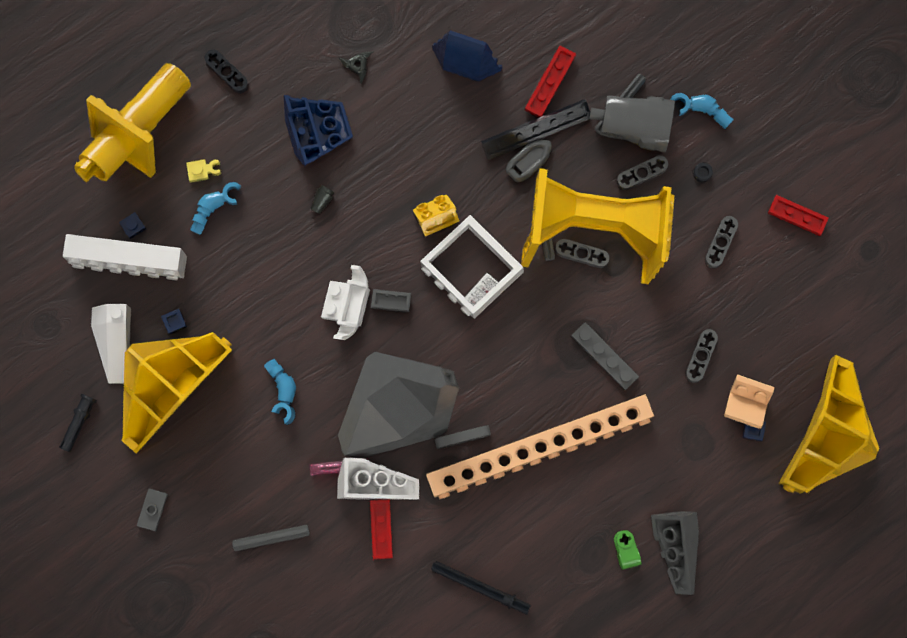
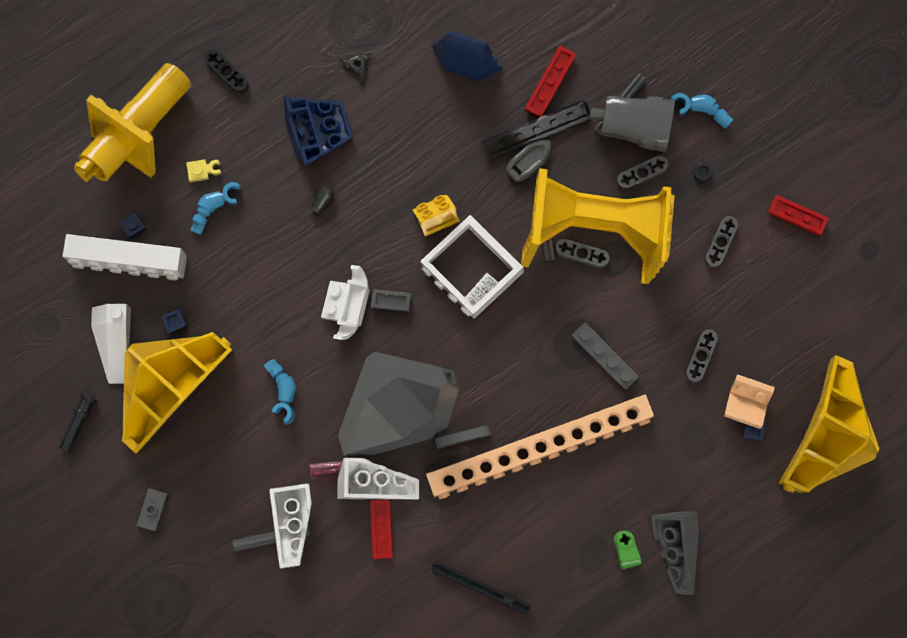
none -> white wedge [270,483,312,568]

